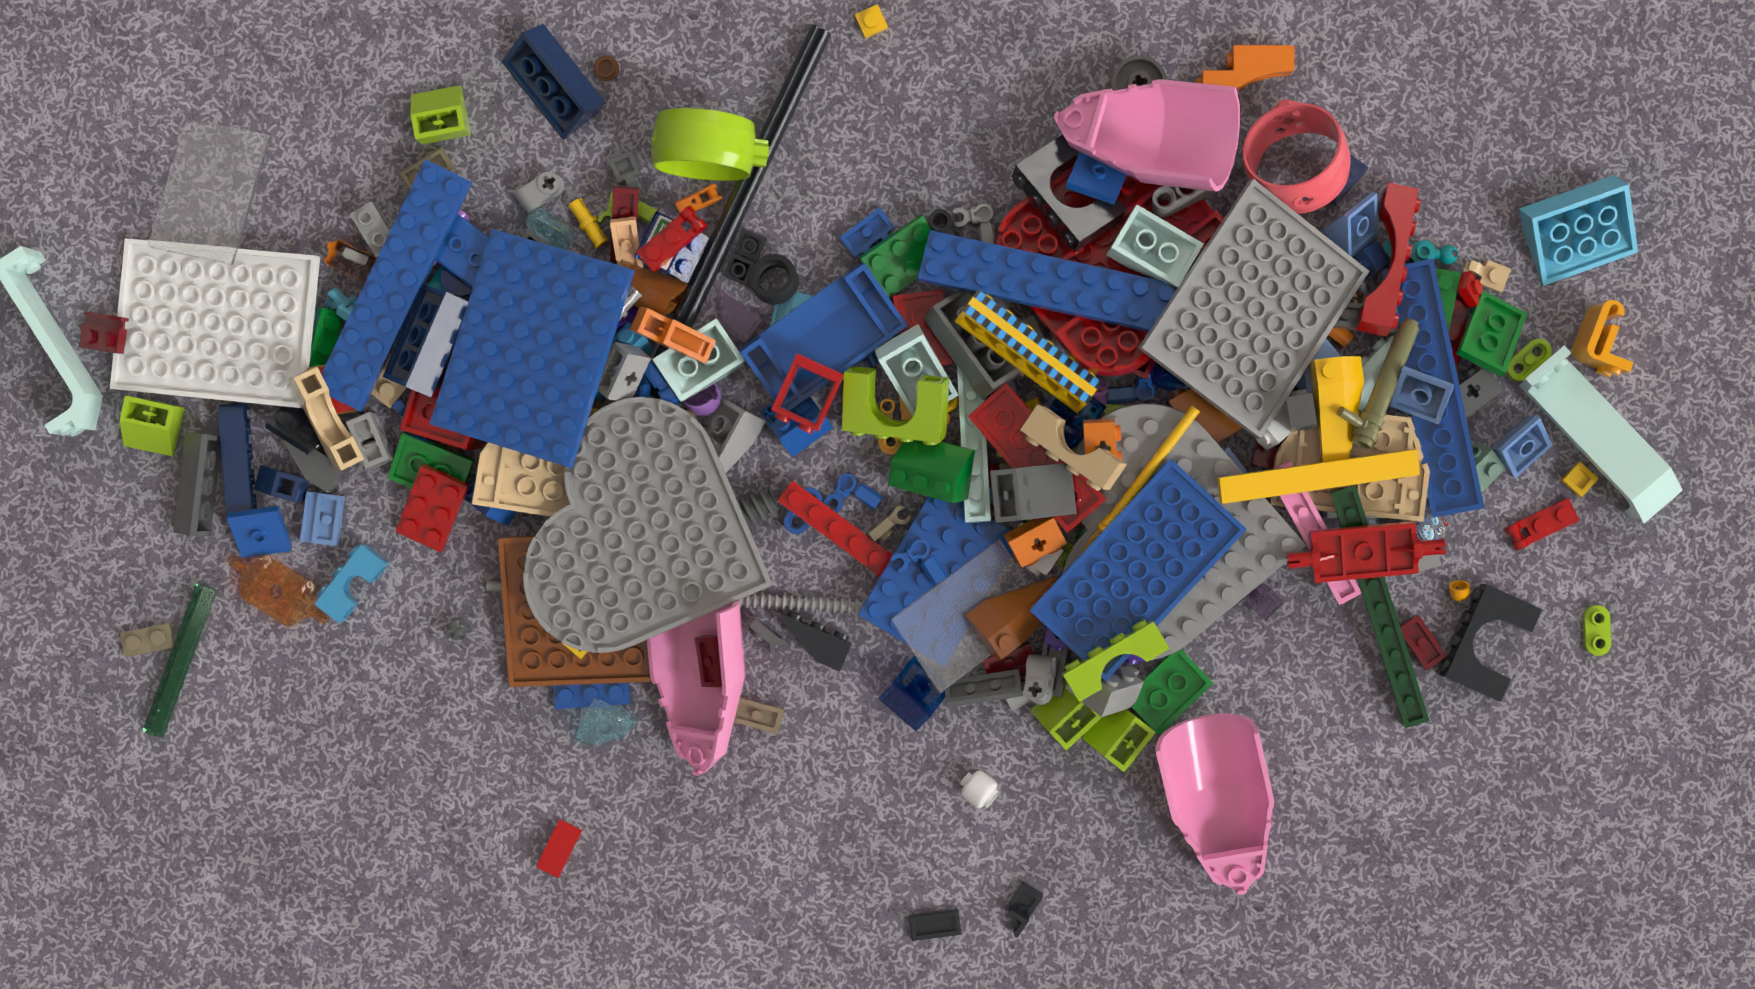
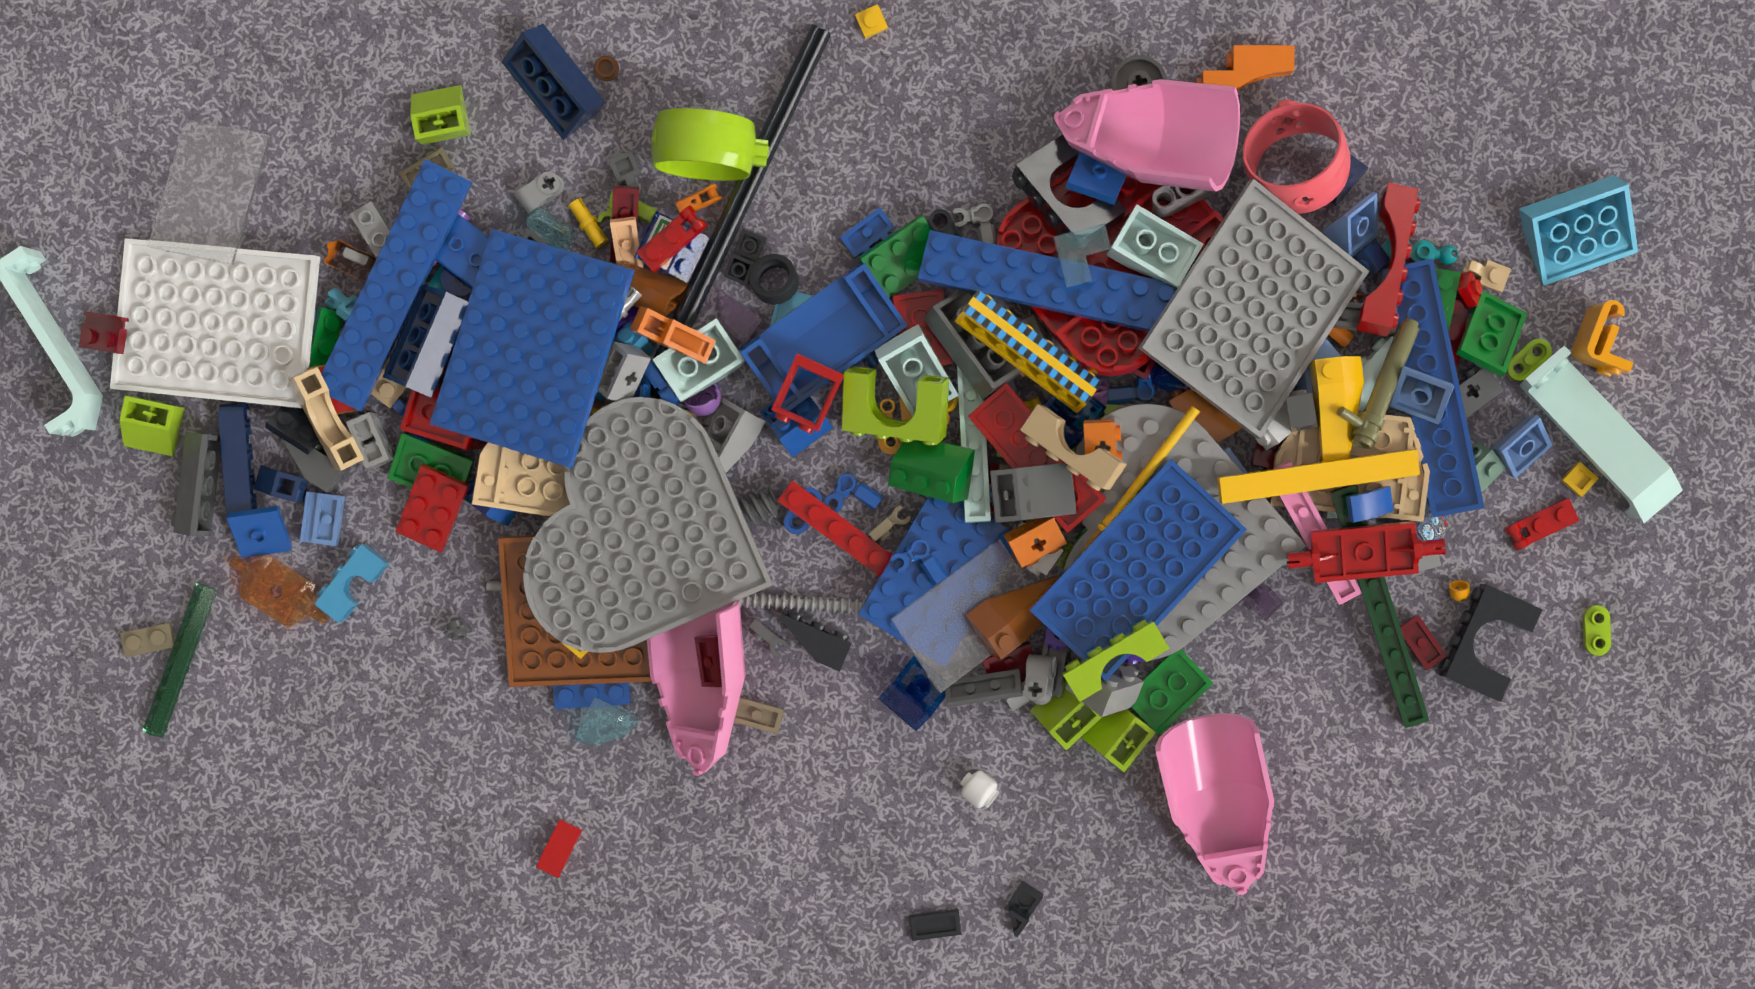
none -> clear light blue tile [1053,223,1111,287]
none -> slope [1346,486,1394,522]

